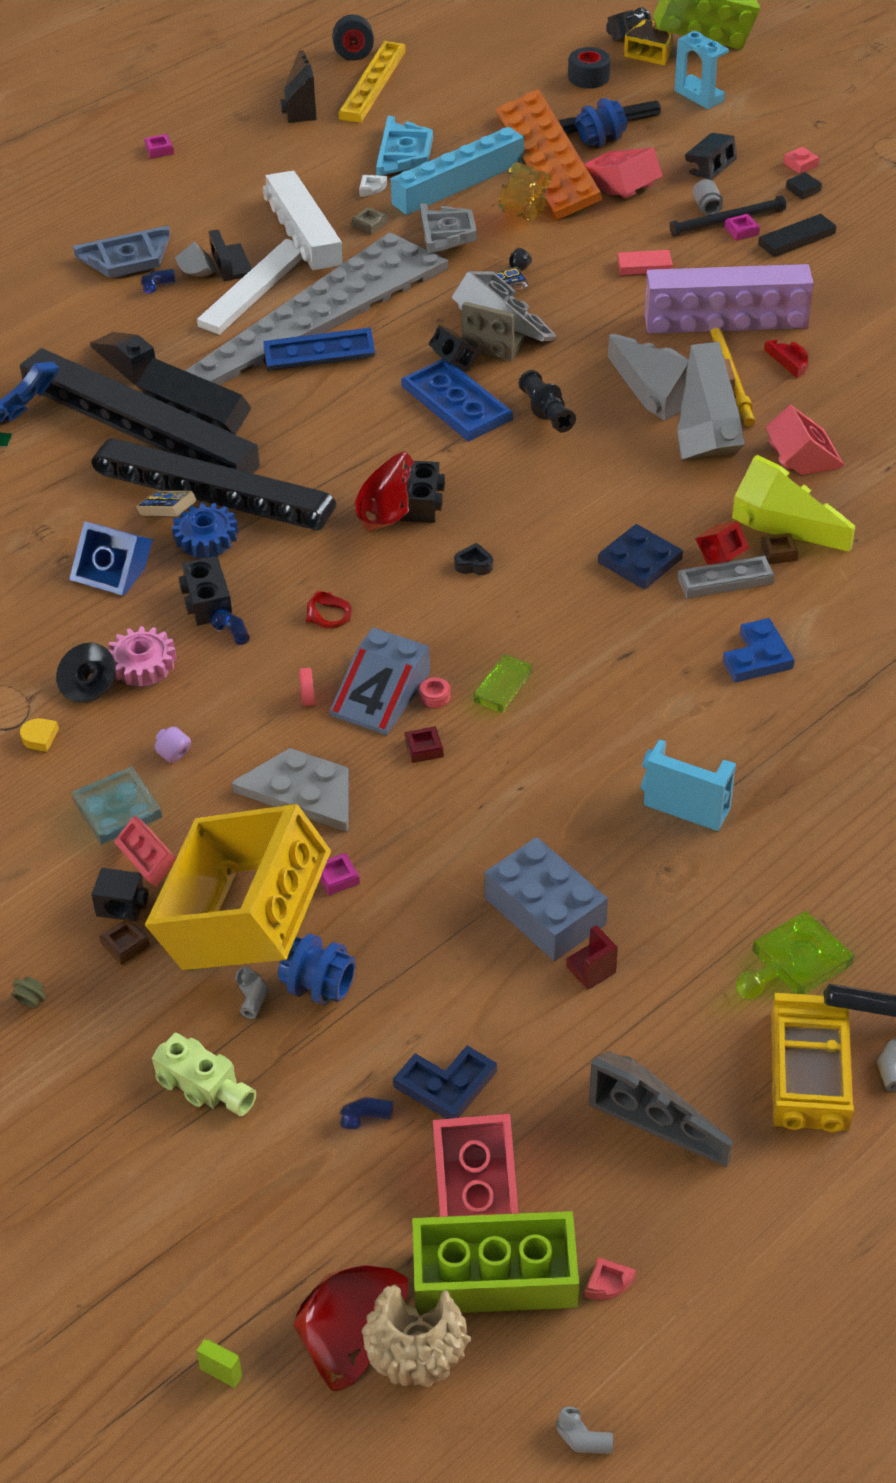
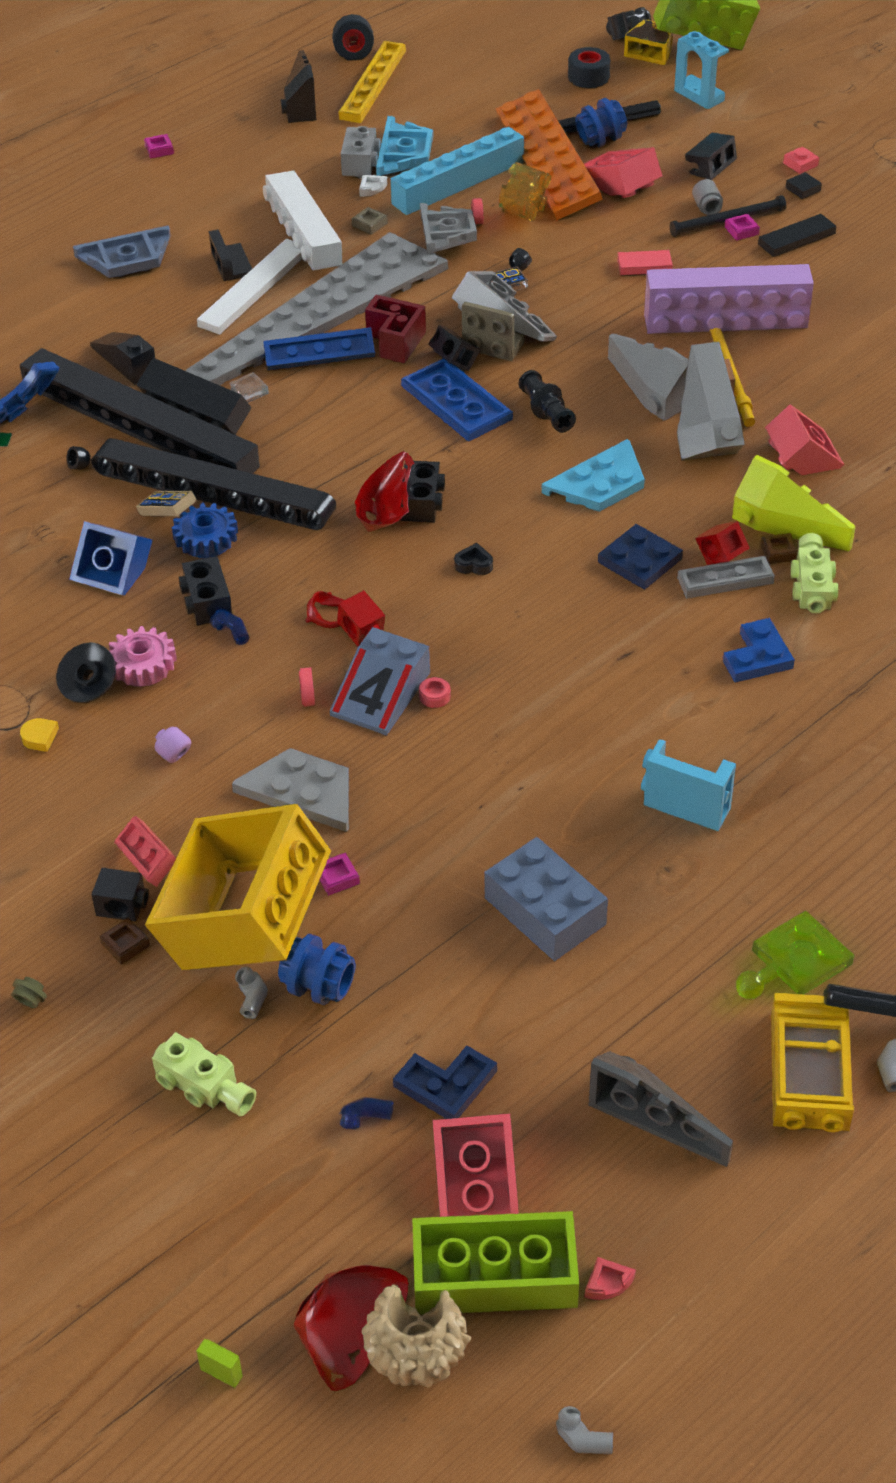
clear light blue plate [72,766,162,844] -> none
clear blue arm [141,269,175,293] -> none
light grey brick [175,241,216,277] -> none
dark red tile [404,726,444,763] -> none
clear neon green tile [474,654,532,713] -> none
dark red panel [566,925,618,990] -> none
red tile [764,339,808,378] -> none
none -> black hinge [66,446,91,470]
none -> clear tile [230,372,269,403]
none -> red brick [337,590,386,647]
none -> light grey brick [341,126,381,178]
none -> dark red brick [365,294,426,363]
none -> coral tile [471,198,484,225]
none -> medium azure wing [542,439,645,512]
none -> yellowish green brick [791,533,838,613]

